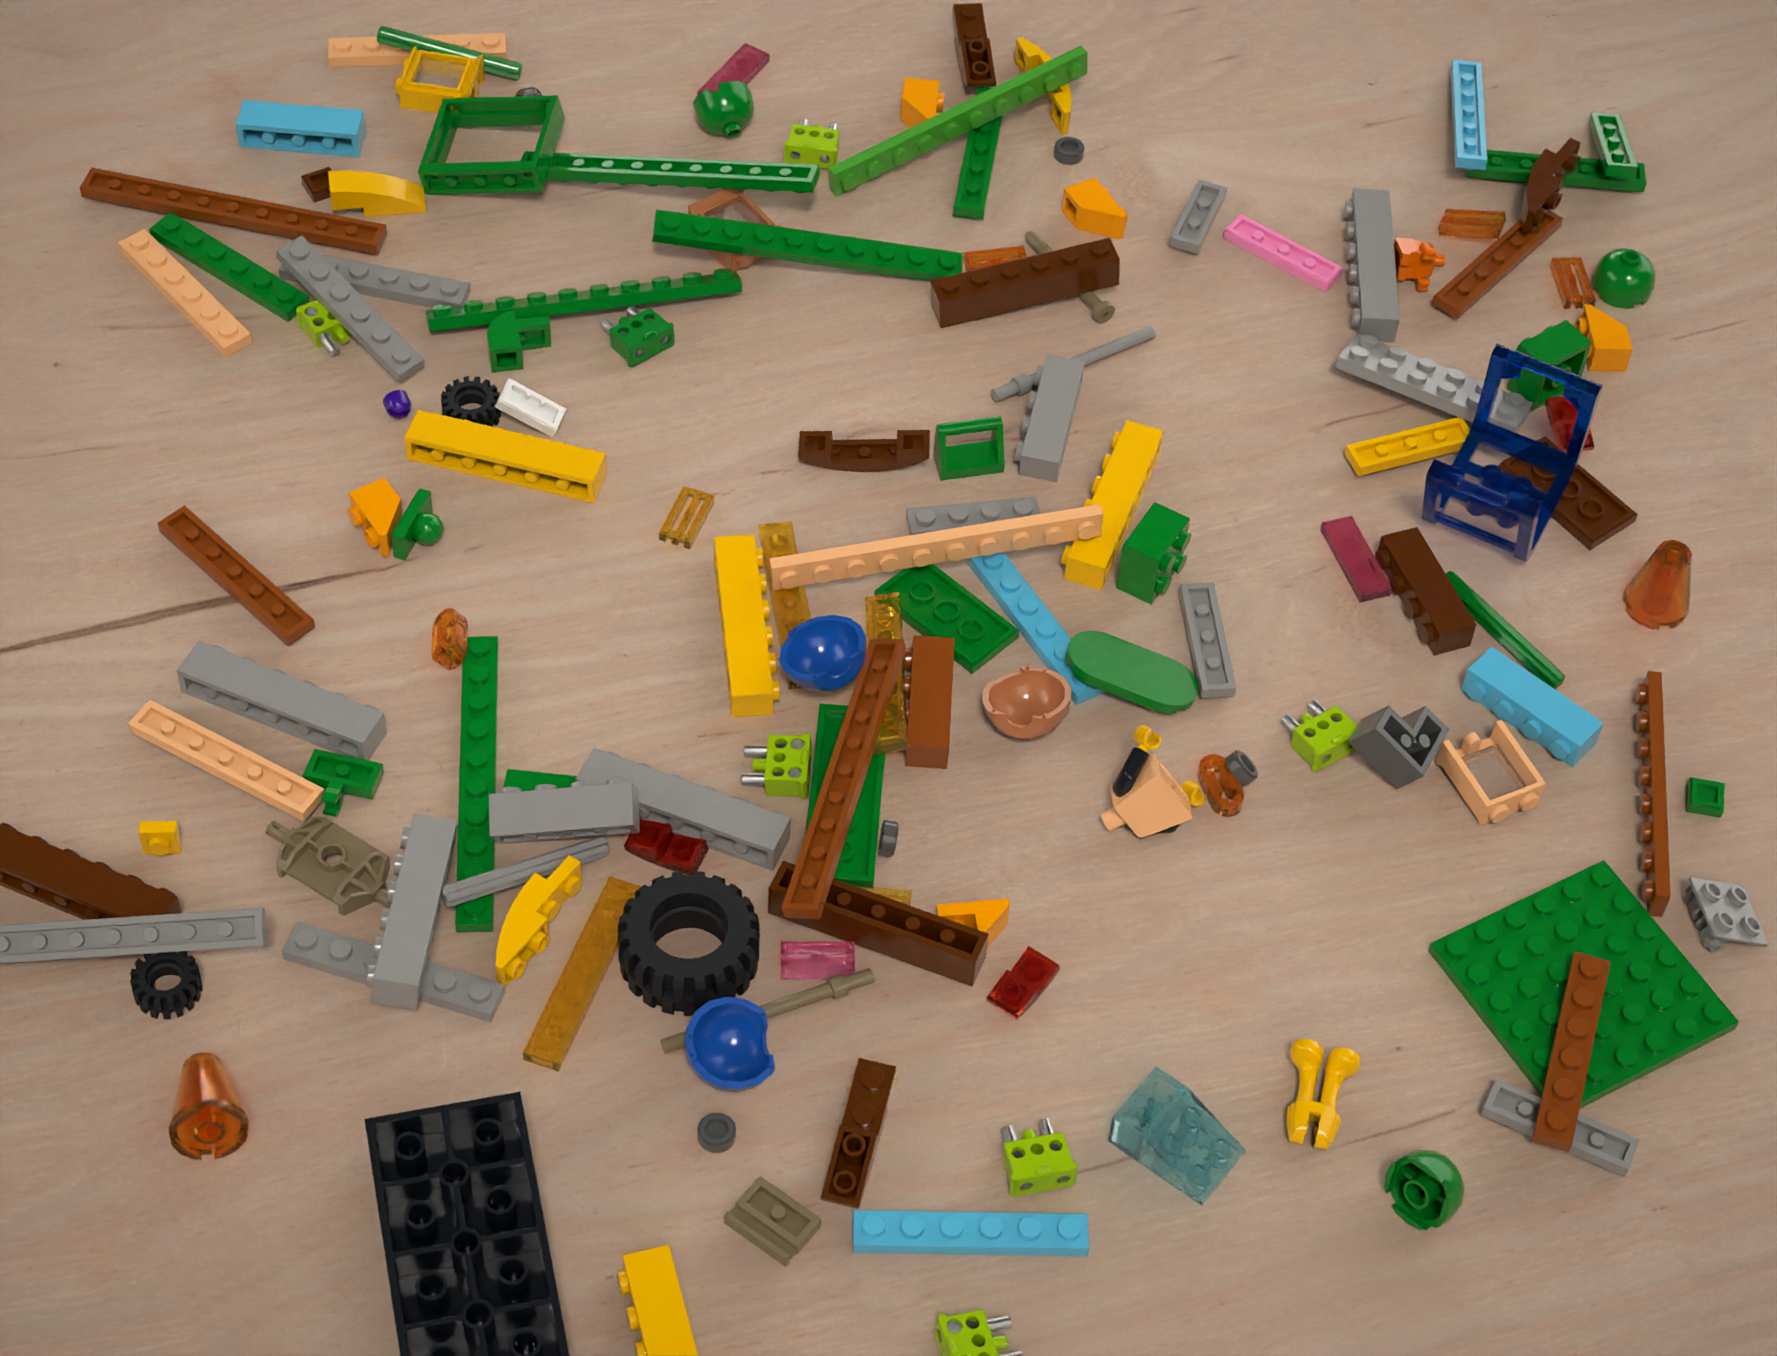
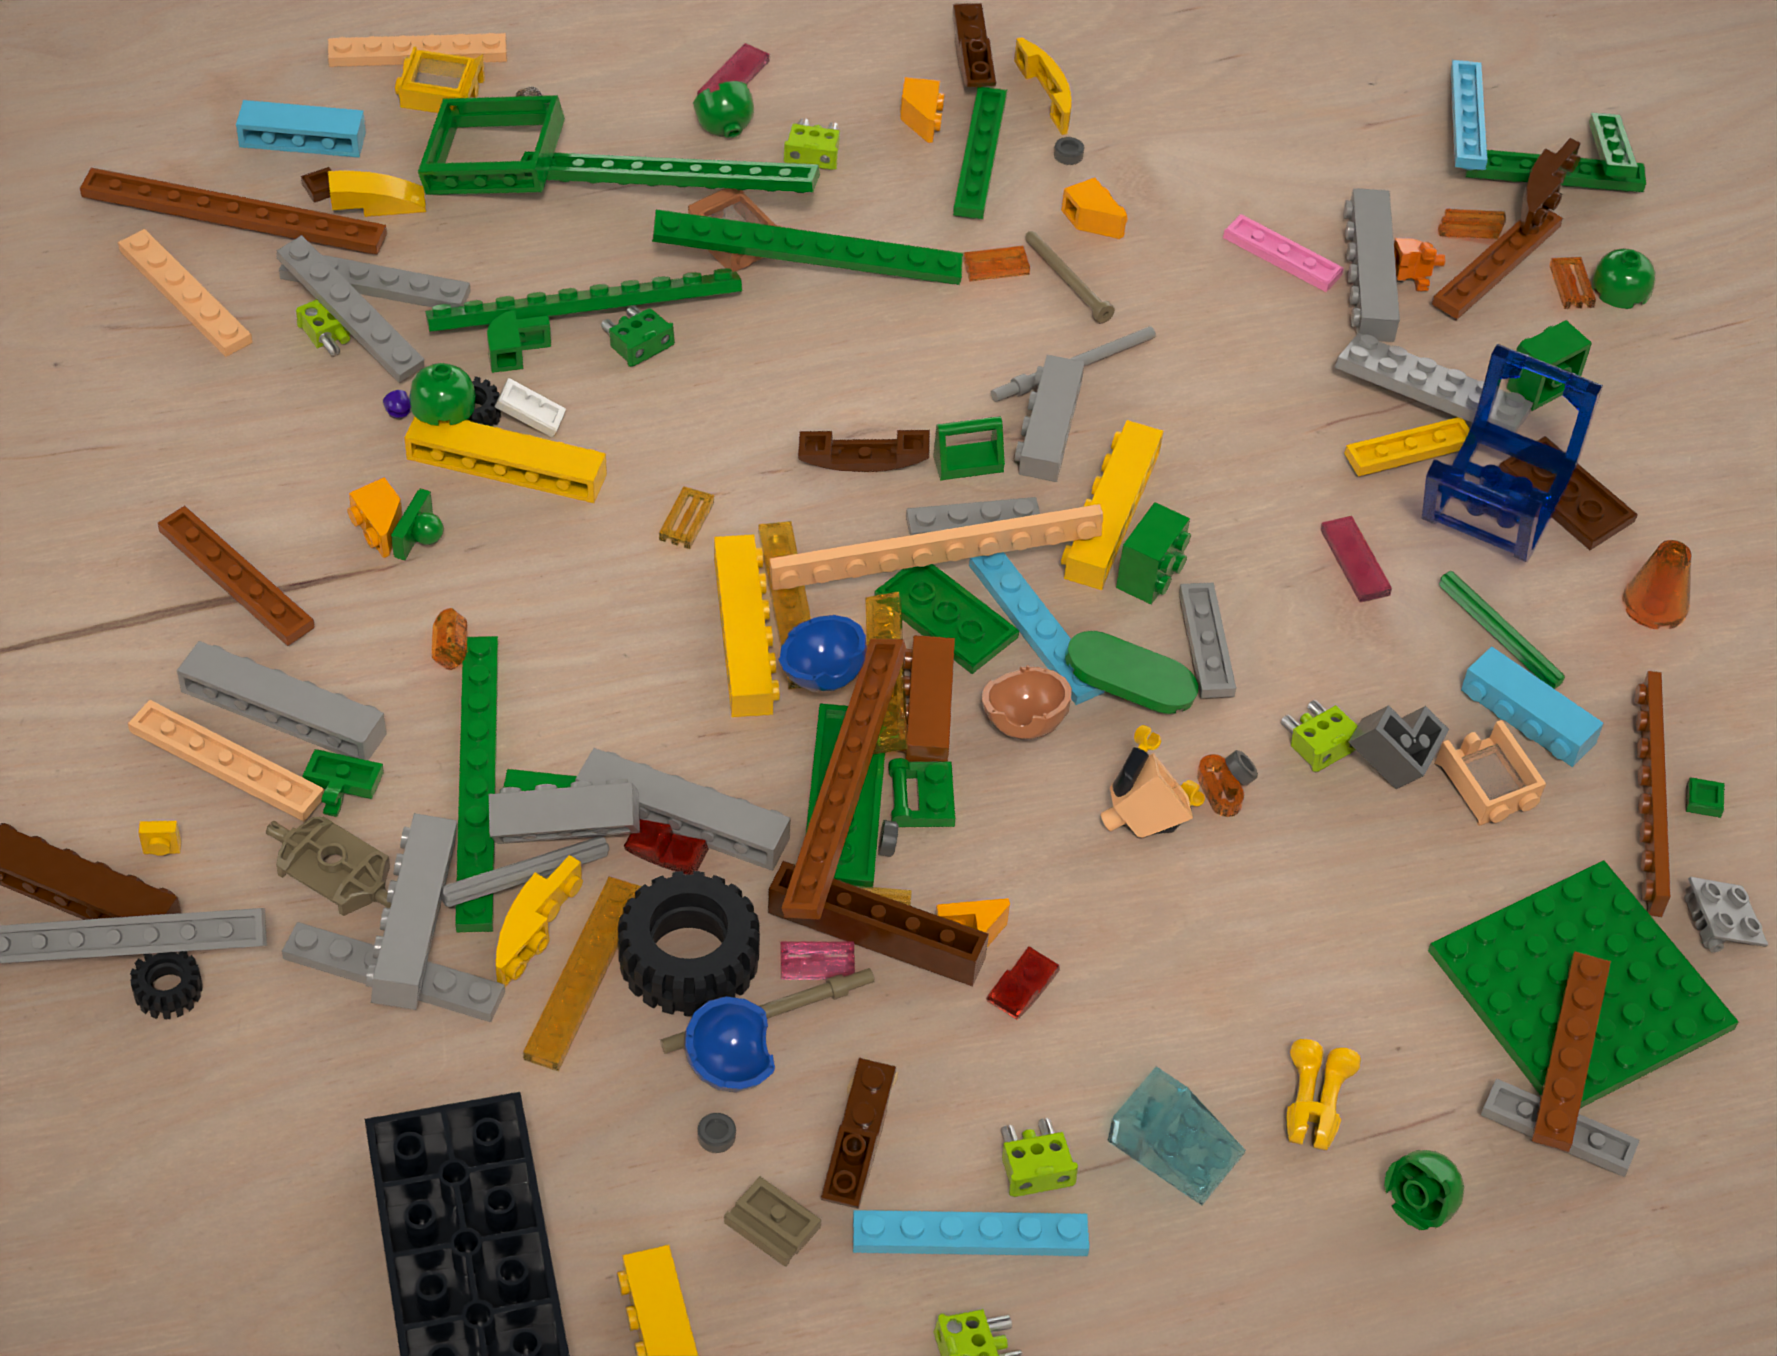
green plate [149,212,310,322] -> none
clear orange cone [169,1053,249,1160] -> none
green axle [377,26,522,80] -> none
lime piece [741,733,812,799] -> none
bright green plate [828,45,1087,196] -> none
reddish brown brick [930,237,1120,328] -> none
light grey plate [1169,179,1227,255] -> none
reddish brown brick [1375,527,1476,656] -> none
clear red slope [1545,395,1594,452] -> none
light orange slope [1575,304,1633,371] -> none
none -> green cylinder [409,363,476,426]
none -> green plate [888,758,956,828]

